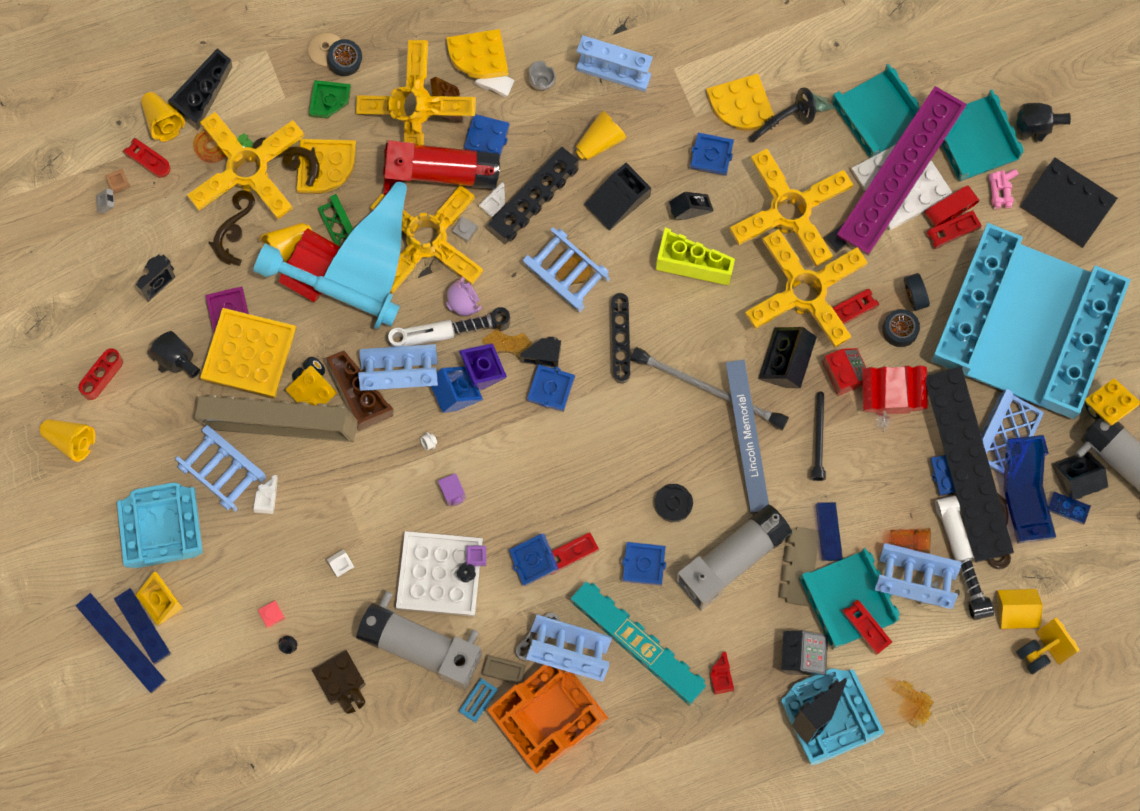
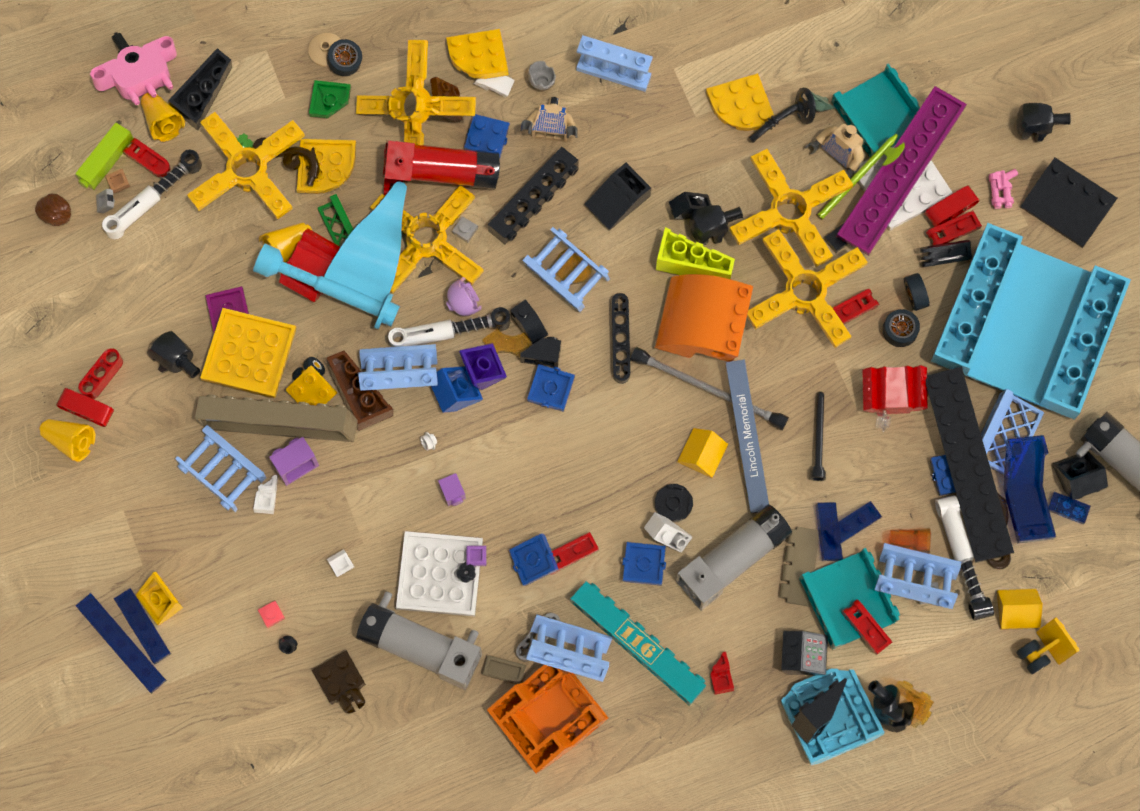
medium azure wedge [117,482,203,568] -> none
black plate [136,254,175,302] -> none
clear yellow tile [193,129,226,163] -> none
dark brown plant [208,190,255,266] -> none
dark azure tile [459,678,498,723] -> none
white tile [479,182,505,219] -> none
yellow cone [576,110,627,160] -> none
blue plate [690,132,734,176] -> none
black slope [758,327,817,388] -> none
red slope [822,348,866,396] -> none
teal panel [941,89,1024,182] -> none
yellow plate [1085,378,1140,426] -> none
none -> reddish brown hair [35,194,71,226]
none -> red beam [56,388,114,427]
none -> lime brick [75,122,133,190]
none -> bright pink piece [90,32,177,105]
none -> piece [102,149,202,240]
none -> medium lavender piece [269,437,319,486]
none -> black slope [510,299,548,345]
none -> torso [520,97,578,142]
none -> white slope [644,512,692,553]
none -> orange slope [654,274,753,362]
none -> yellow slope [677,428,728,478]
none -> black piece [689,205,743,245]
none -> tan torso [805,124,864,179]
none -> lime piece [817,134,905,220]
none -> clear blue tile [824,501,882,547]
none -> black piece [868,680,915,733]
none -> black hinge [920,240,972,267]

